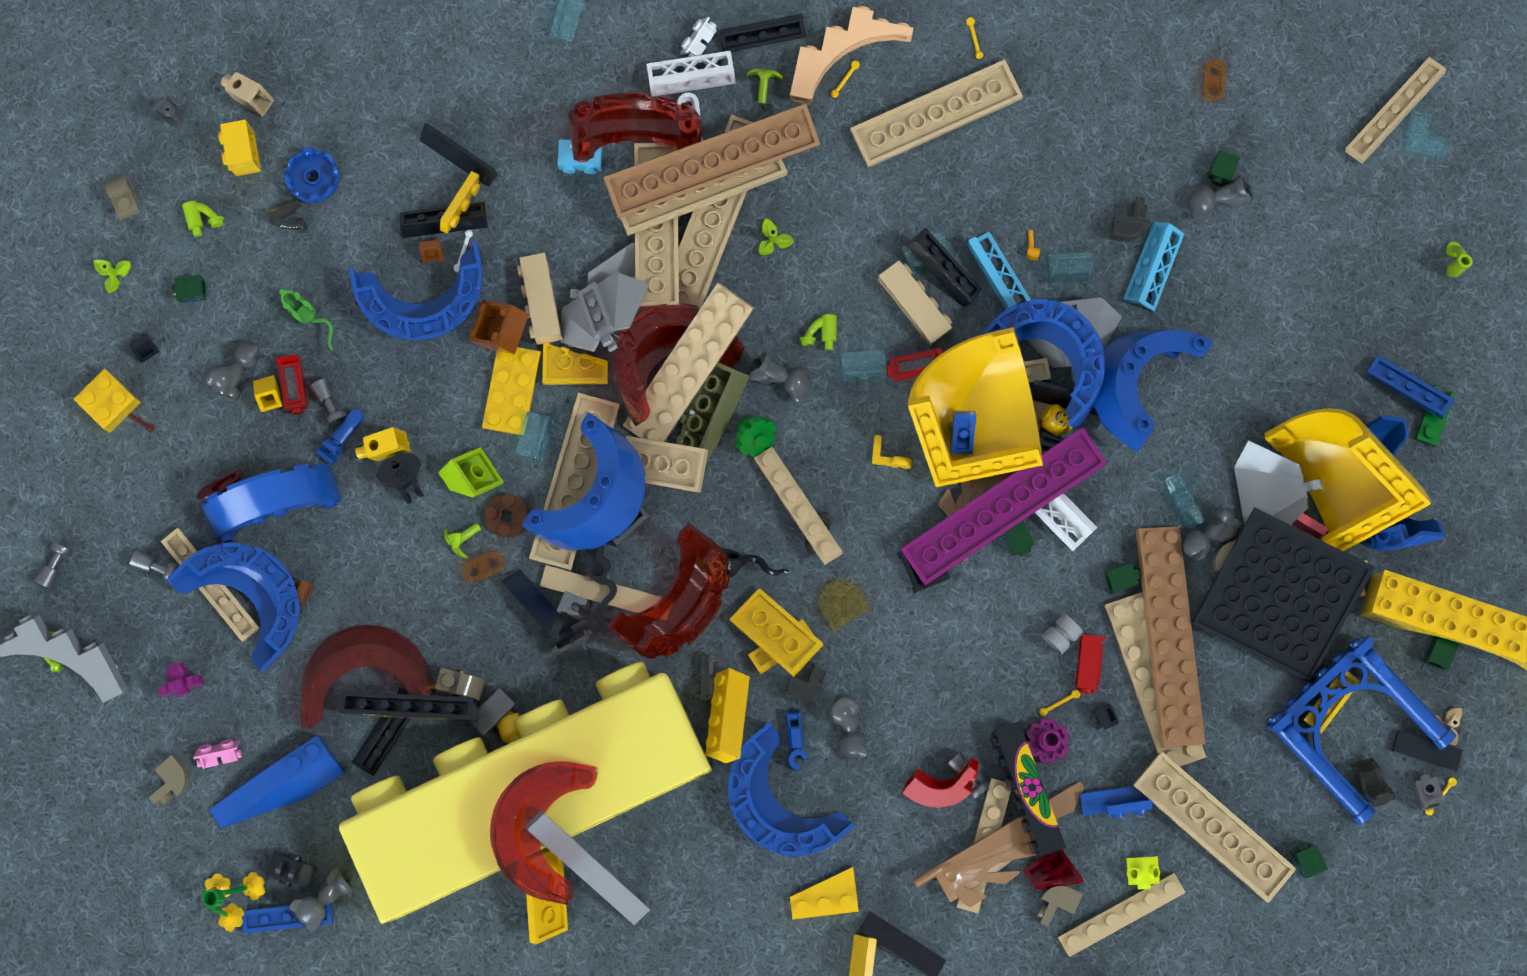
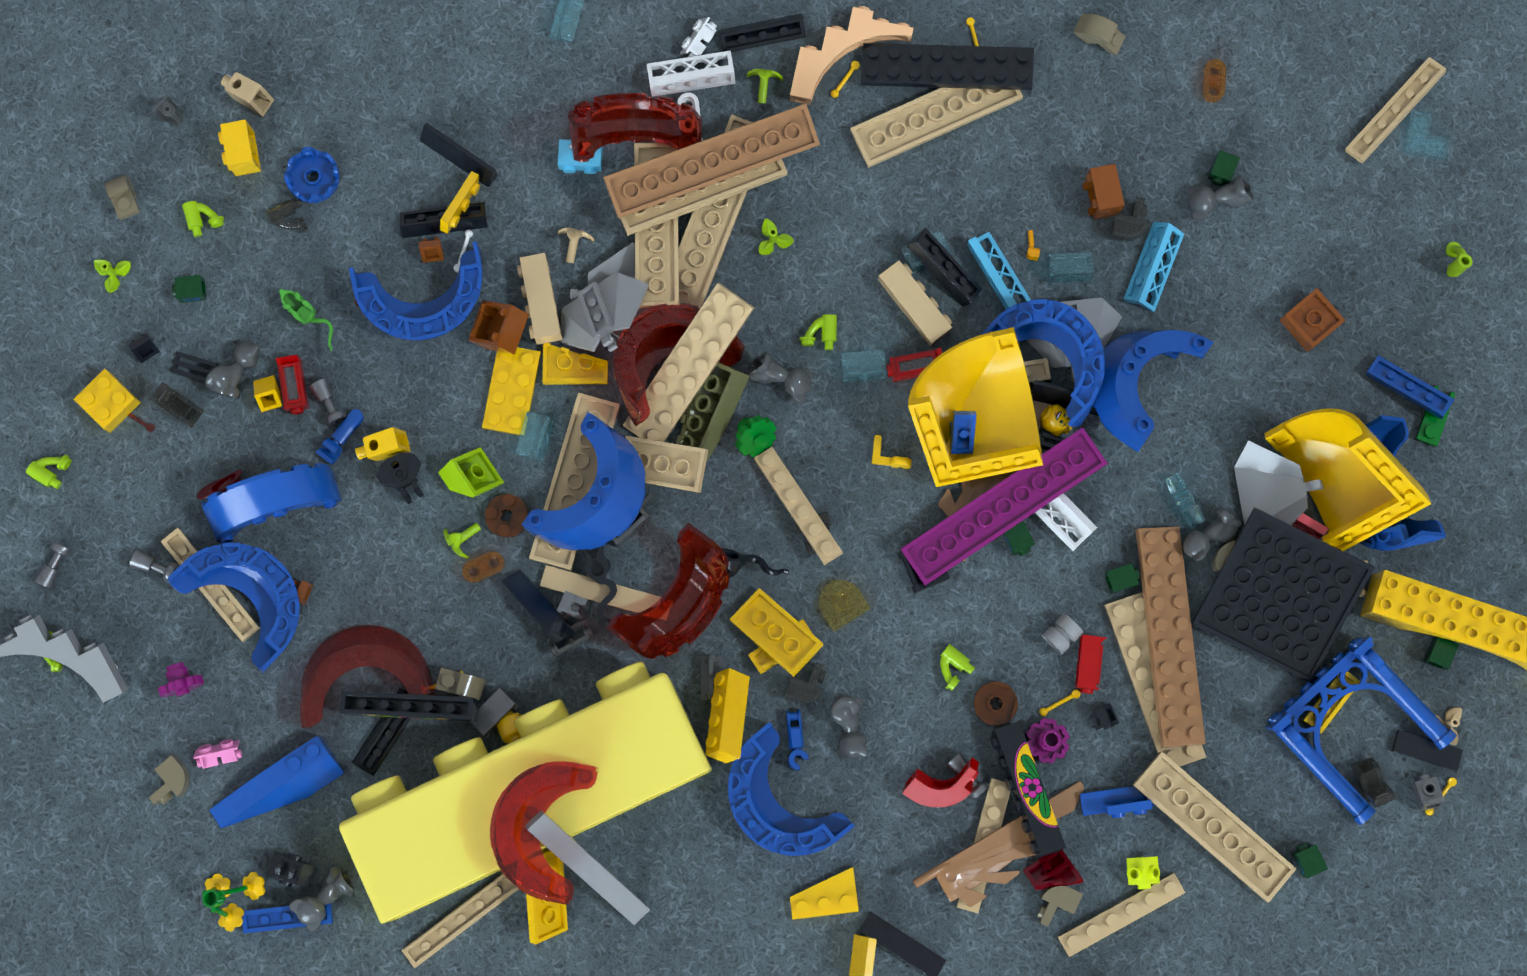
none -> lime plant [26,454,72,489]
none -> clear smoke brick [150,382,204,428]
none -> black tile [170,351,219,383]
none -> tan tile [401,868,522,968]
none -> tan plant [558,228,594,263]
none -> black plate [861,43,1034,90]
none -> lime plant [940,644,975,691]
none -> reddish brown plate [973,681,1018,726]
none -> dark tan brick [1073,14,1126,55]
none -> dark orange container [1082,164,1125,220]
none -> dark orange container [1279,288,1346,353]

